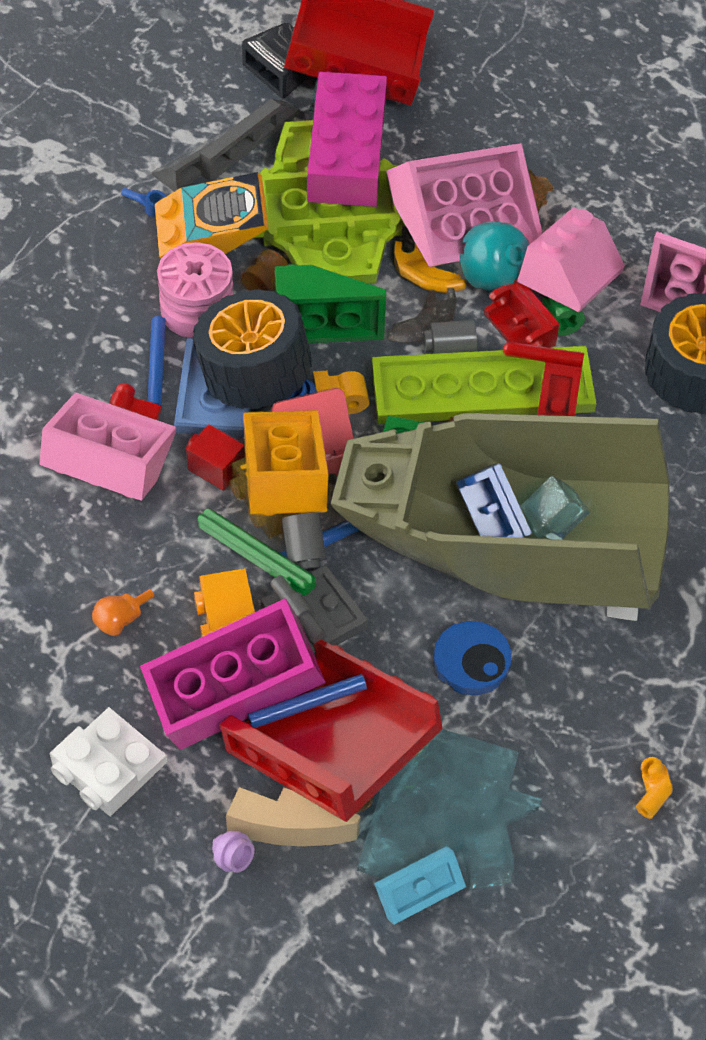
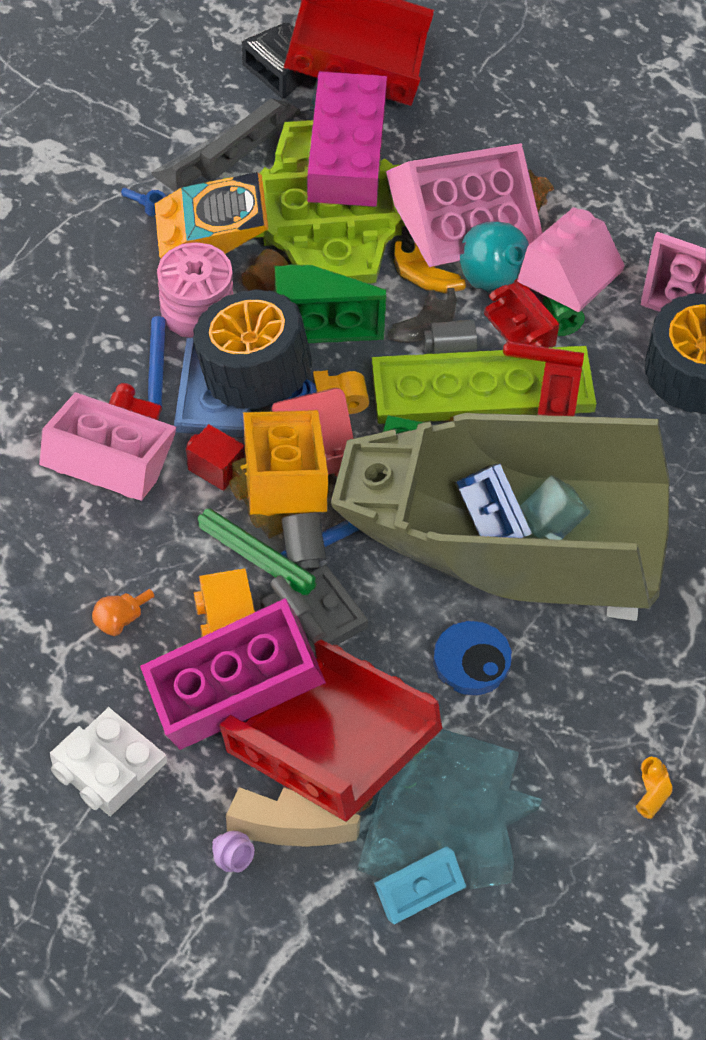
blue bar [248,674,367,728] -> none

